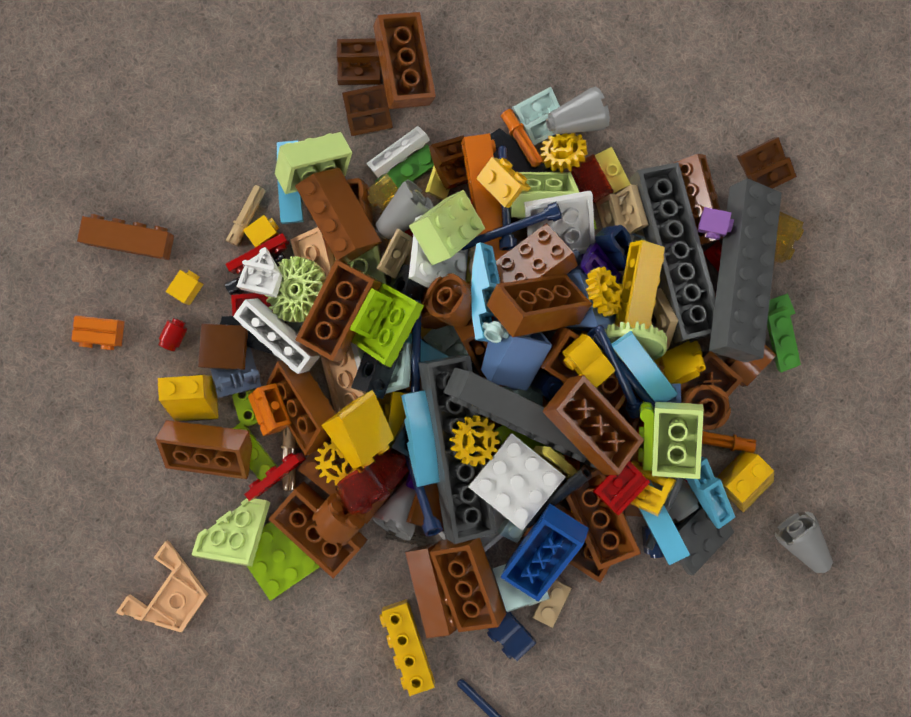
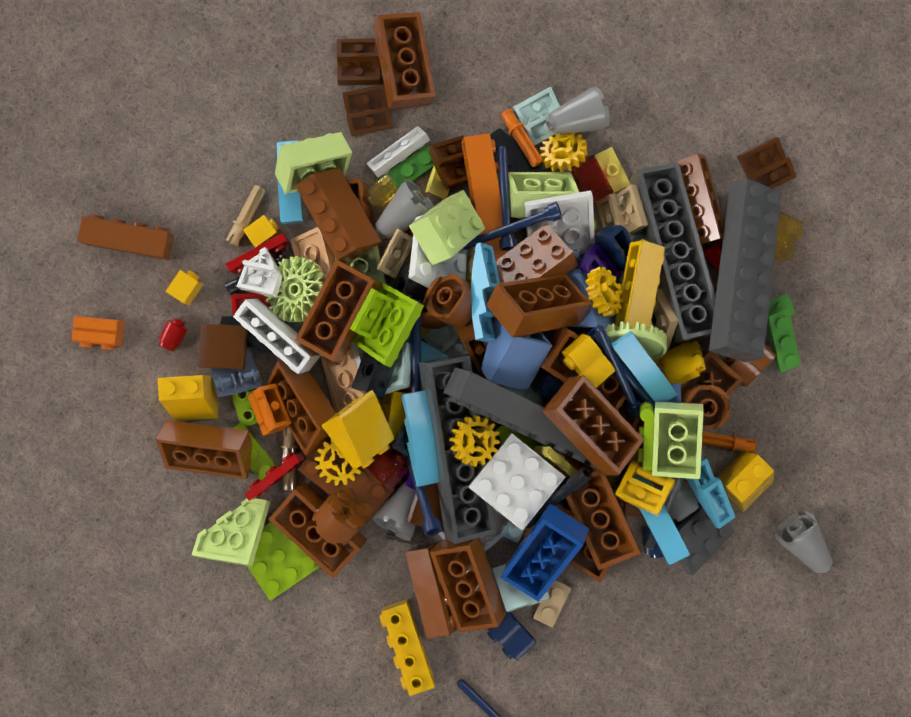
light nougat wing [116,540,209,632] -> none
clear red brick [335,464,390,514] -> none
yellow bracket [476,157,531,208] -> none
light aqua plate [482,321,509,343] -> none
red plate [593,461,650,515] -> none
medium lavender brick [697,207,734,240] -> none

